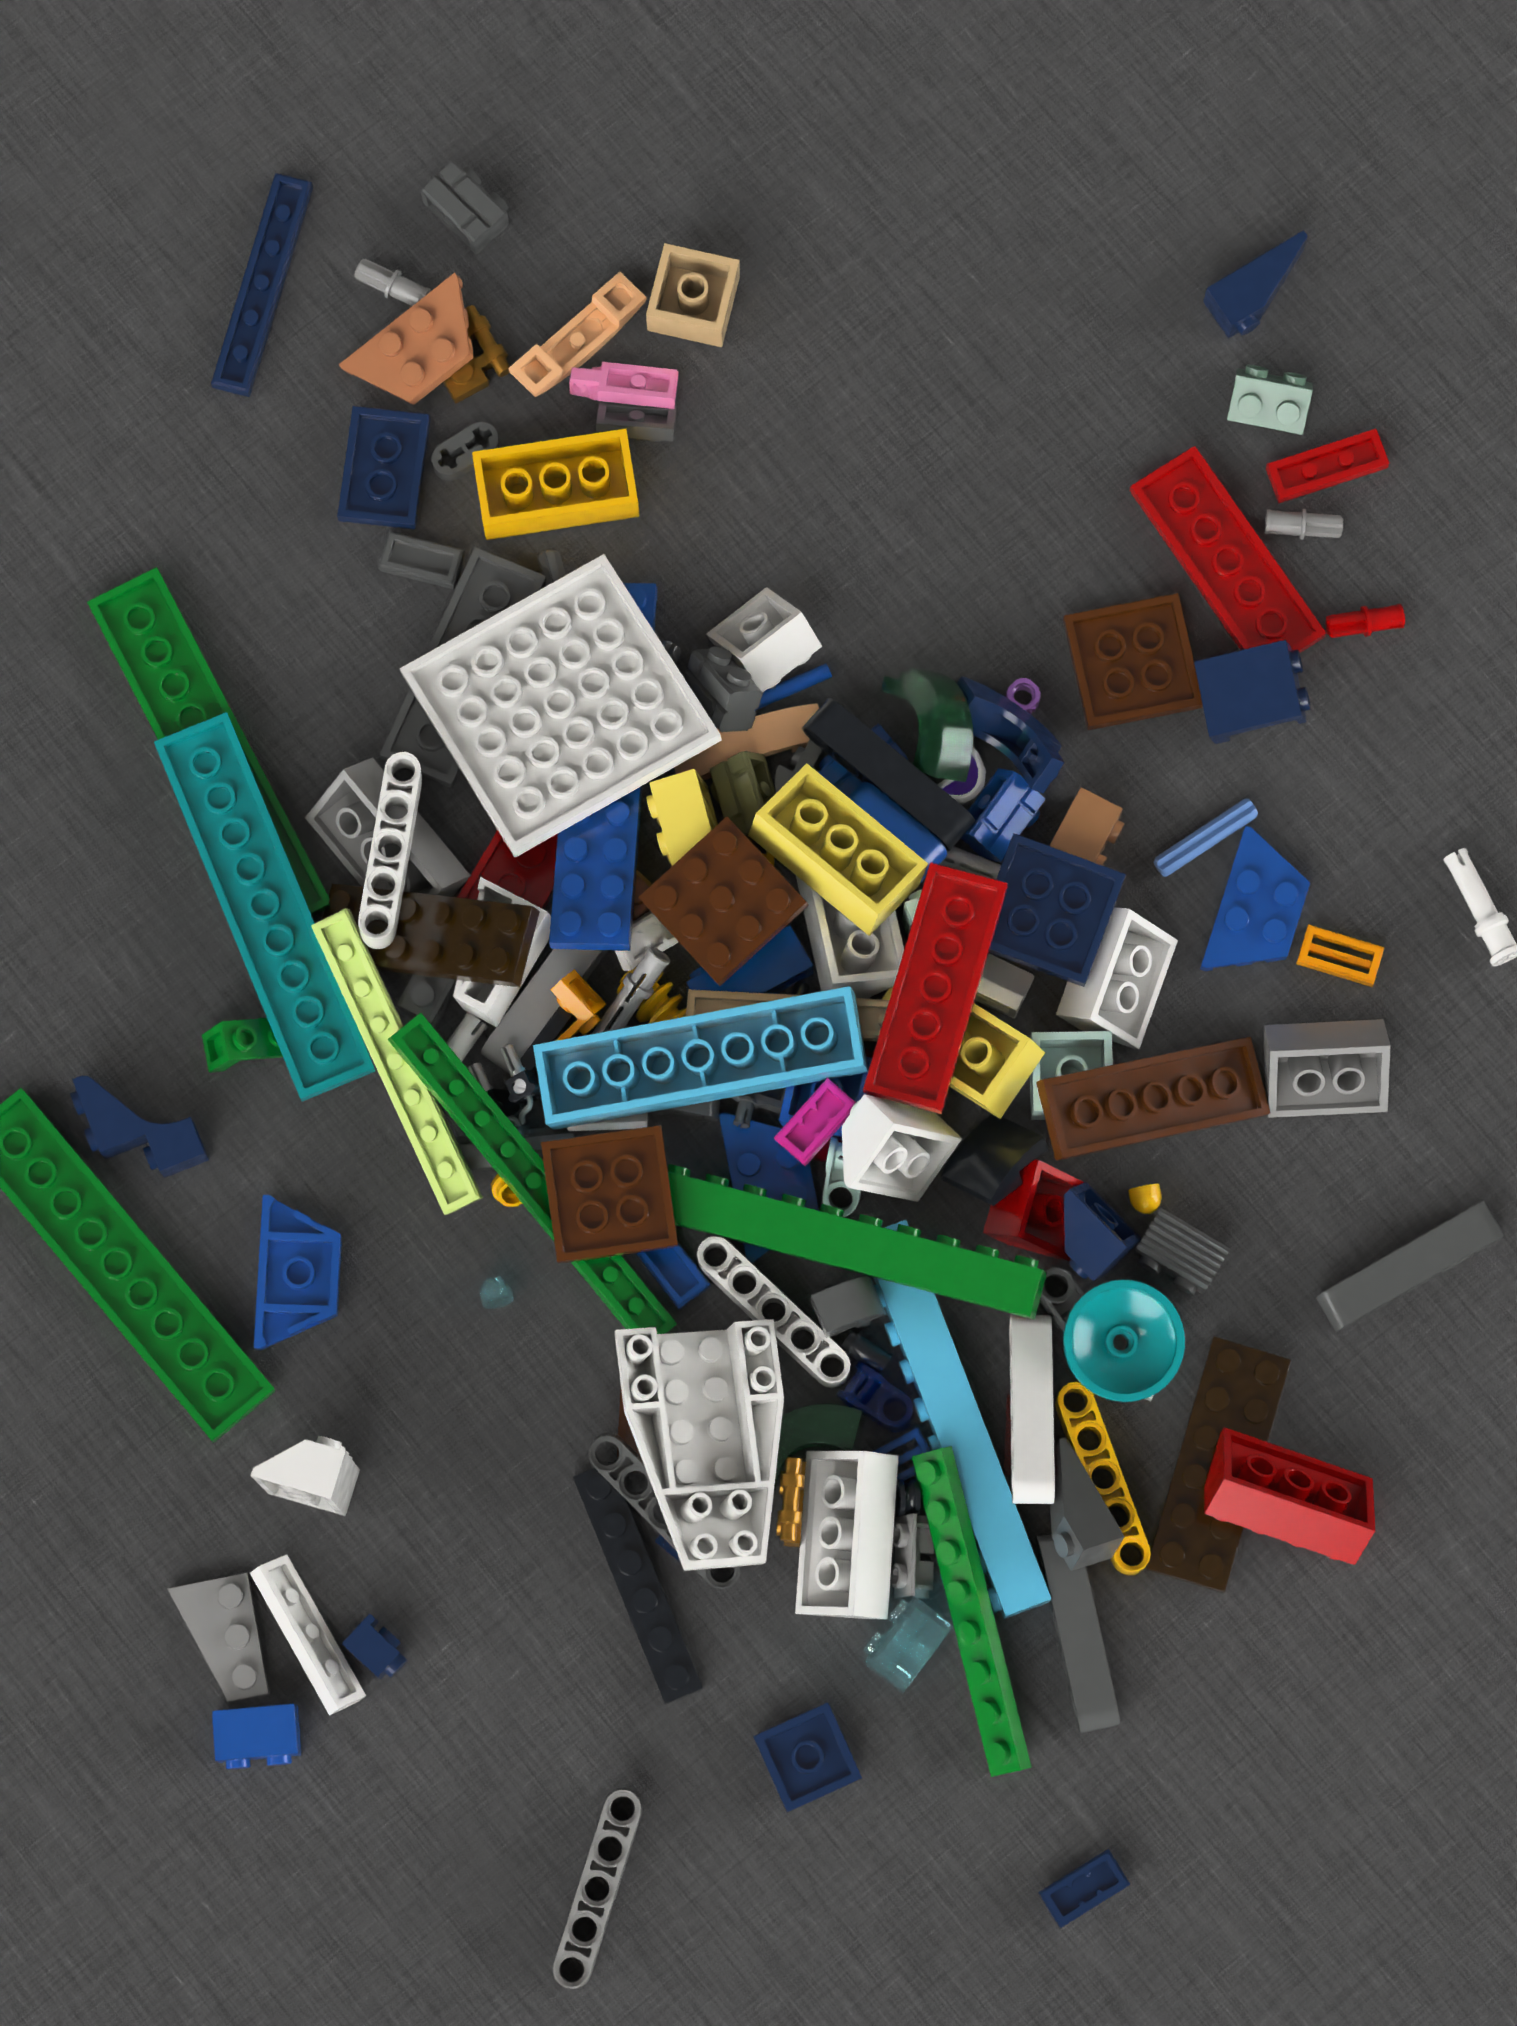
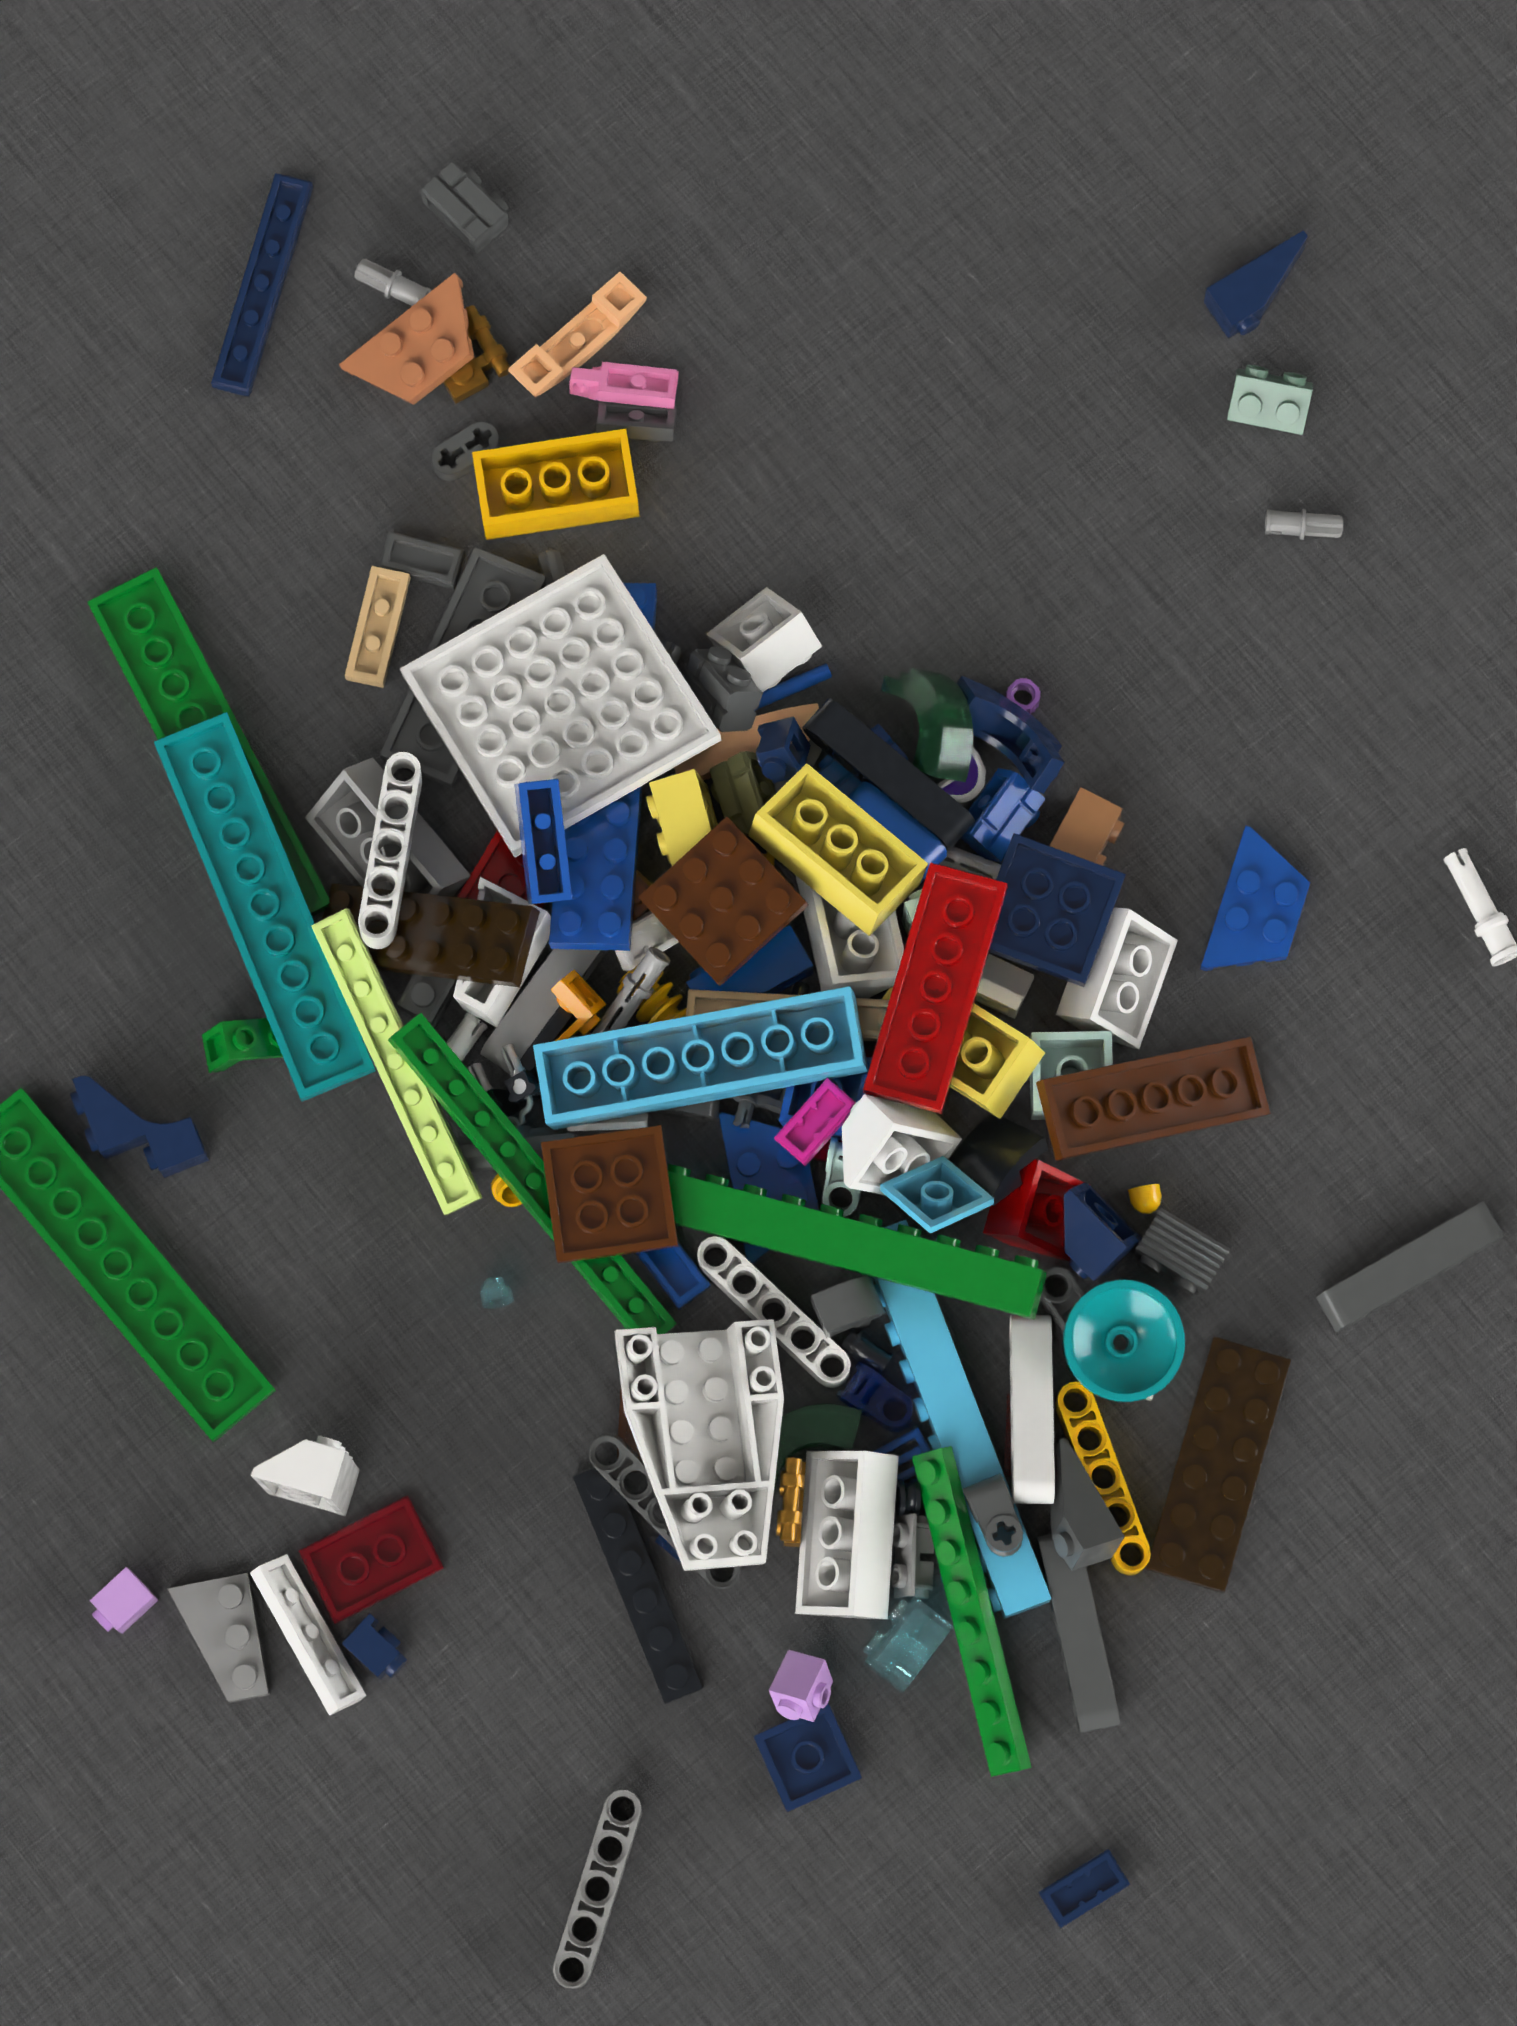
blue brick [212,1704,301,1770] -> none
blue wing [254,1195,342,1350] -> none
dark blue plate [337,406,431,530] -> none
tan brick [646,243,740,347] -> none
reddish brown plate [1063,593,1203,730] -> none
red plate [1129,446,1326,653] -> none
medium blue axle [1154,798,1258,877] -> none
dark blue panel [1194,640,1311,744] -> none
red slope [1204,1427,1376,1565] -> none
light grey slope [1263,1019,1391,1118] -> none
red plate [1265,428,1390,504] -> none
light orange tile [1296,924,1385,987] -> none
red axle [1325,603,1405,638] -> none
none -> lavender brick [90,1567,158,1634]
none -> dark red tile [299,1495,445,1625]
none -> tan plate [345,566,411,688]
none -> blue brick [514,779,572,904]
none -> dark blue brick [756,716,811,783]
none -> lavender brick [769,1650,833,1722]
none -> medium azure slope [880,1156,994,1234]
none -> dark grey piece [963,1473,1023,1557]

